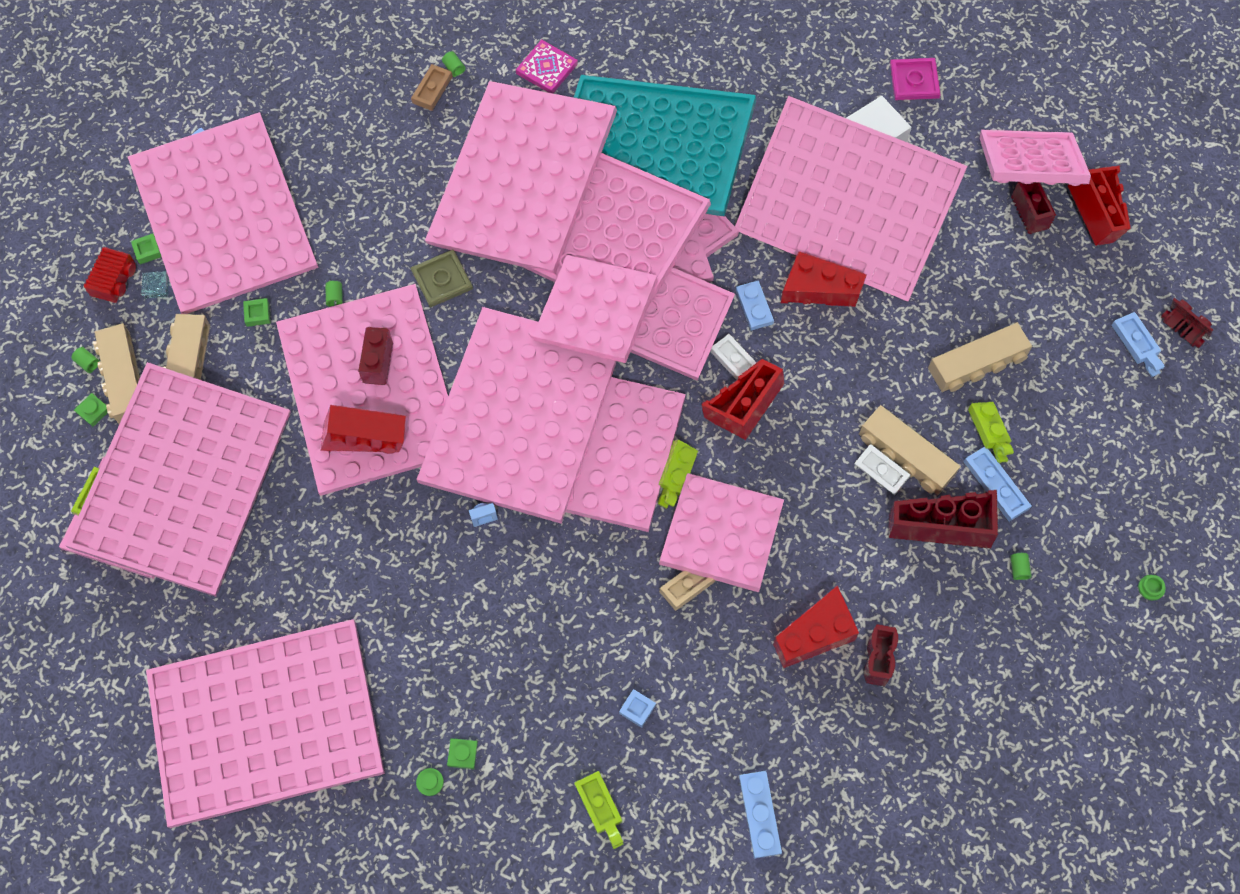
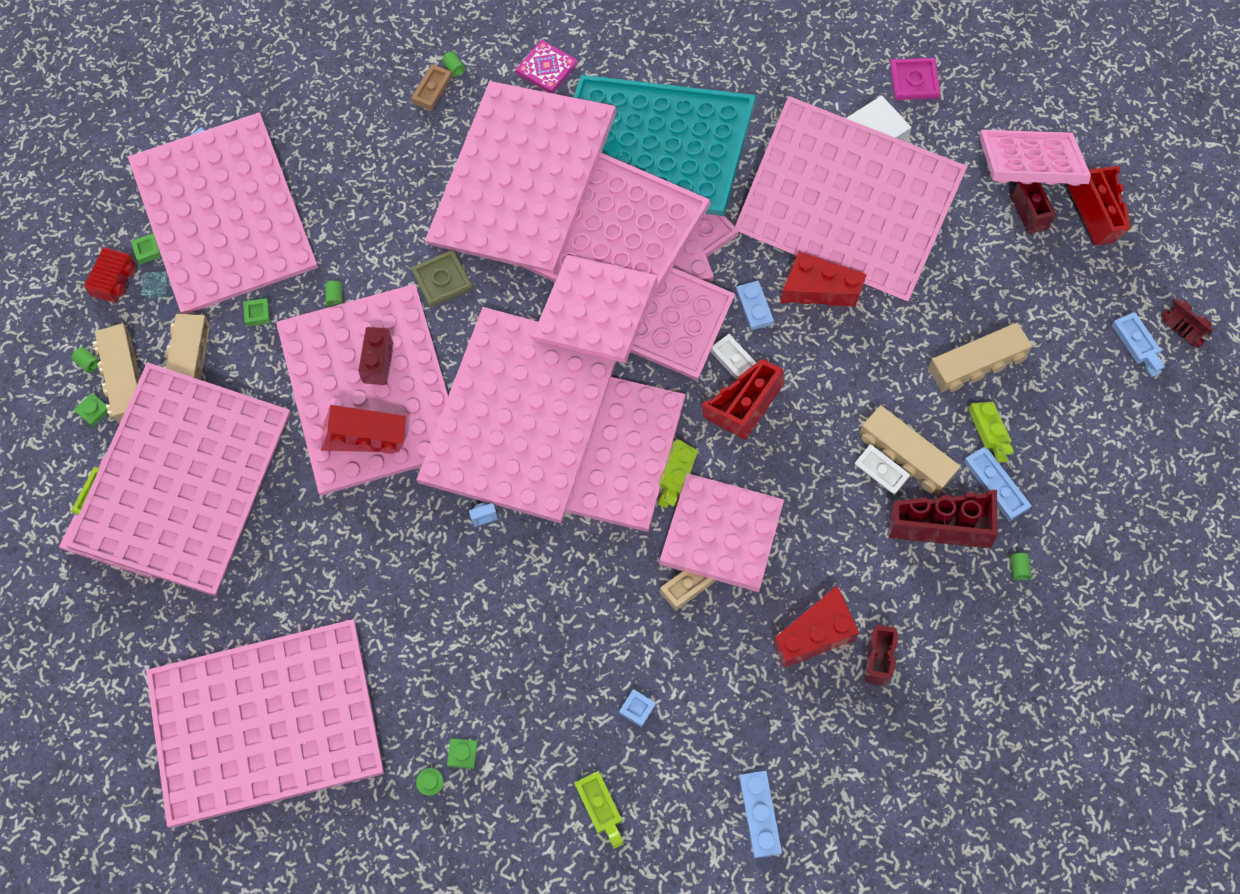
bright green plate [1138,575,1166,601] -> none

